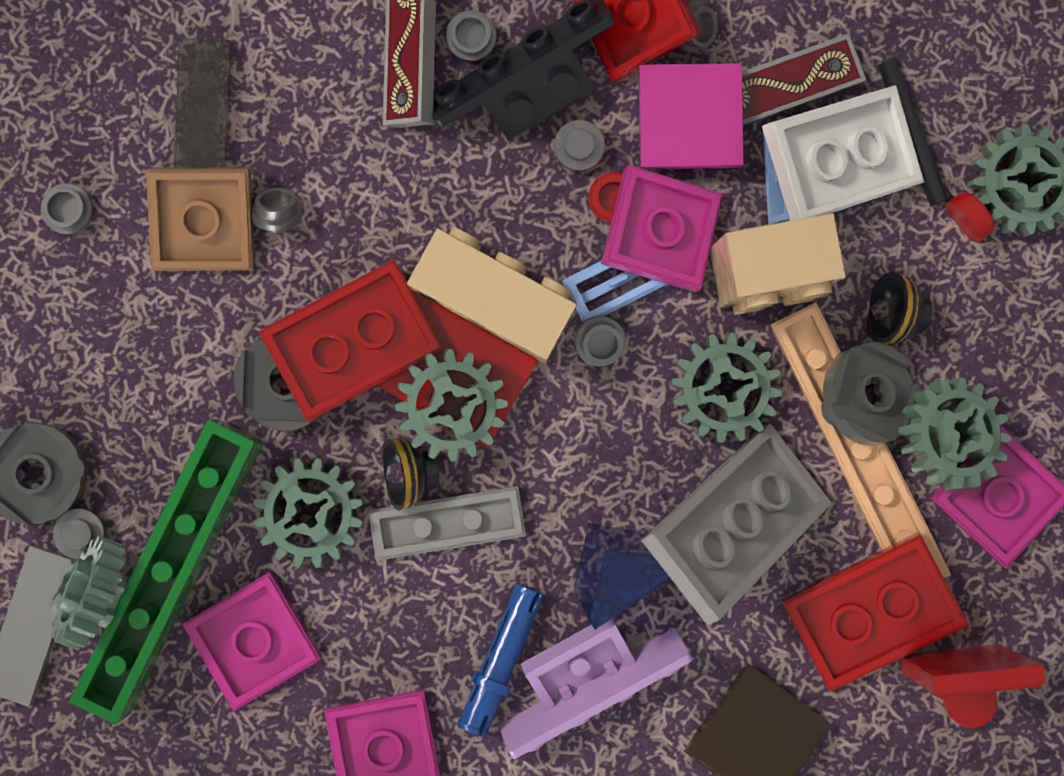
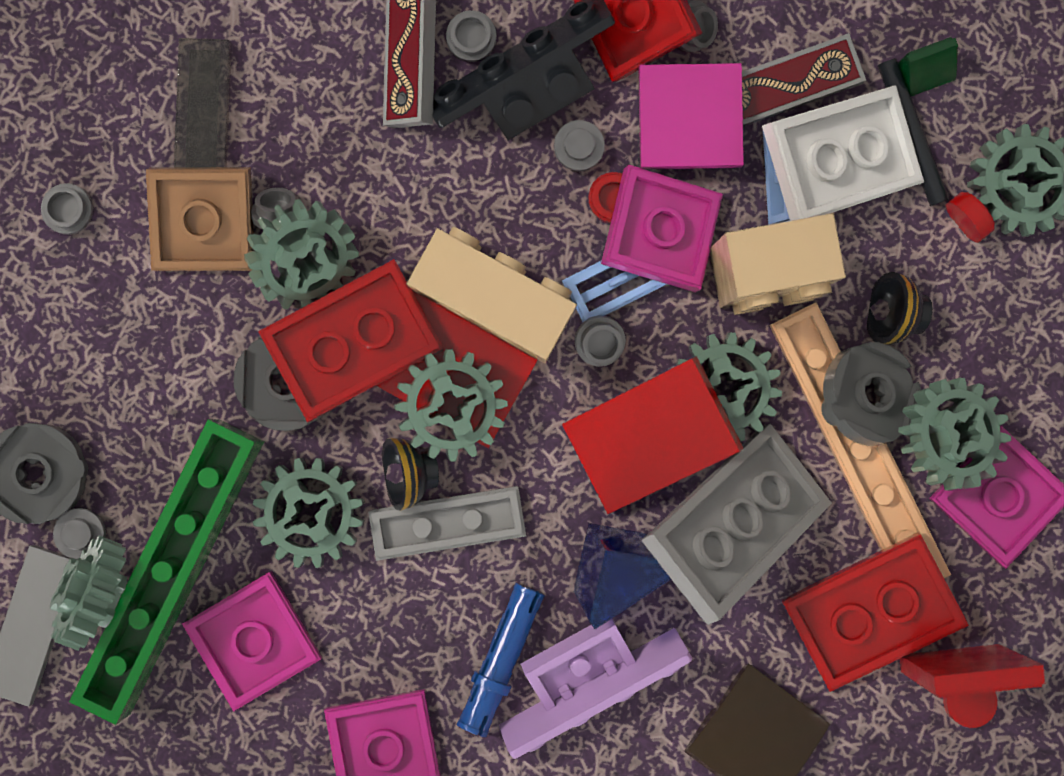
none -> sand green gear [244,199,359,310]
none -> red tile [562,356,744,514]
none -> dark green slope [899,37,958,96]

